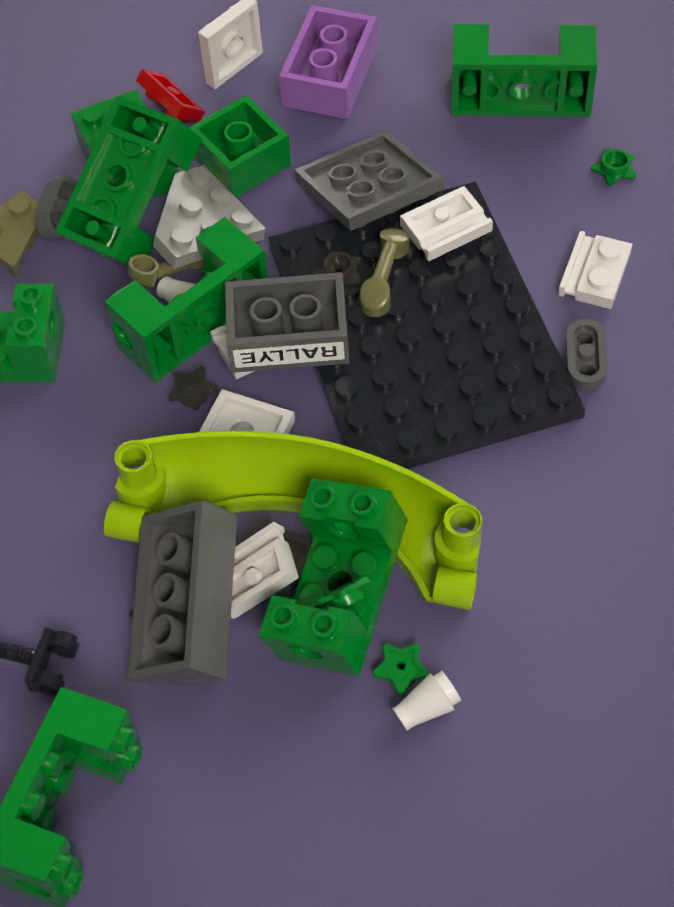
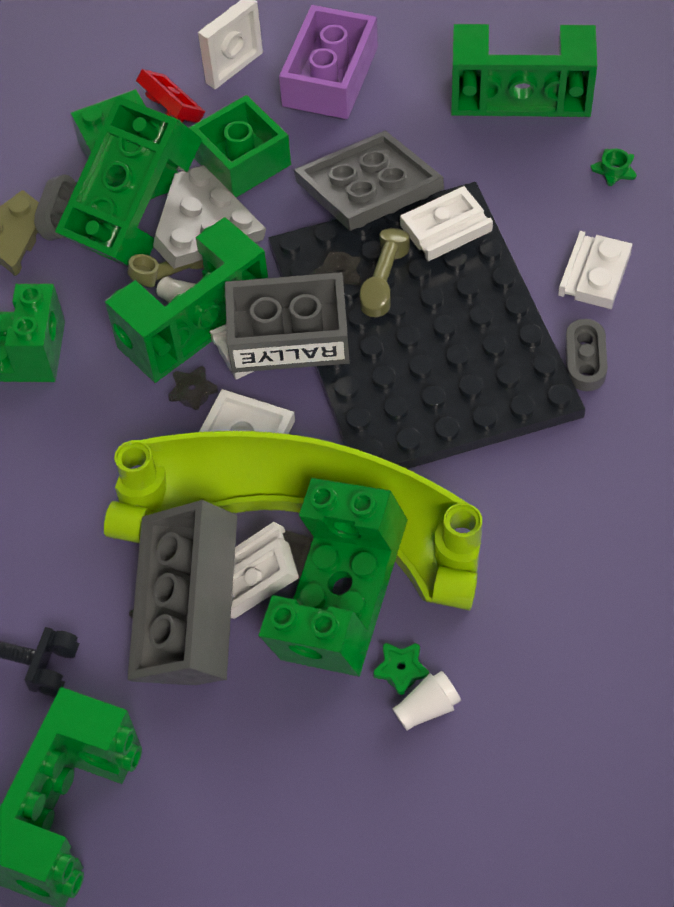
green plate [316,577,369,609] -> none

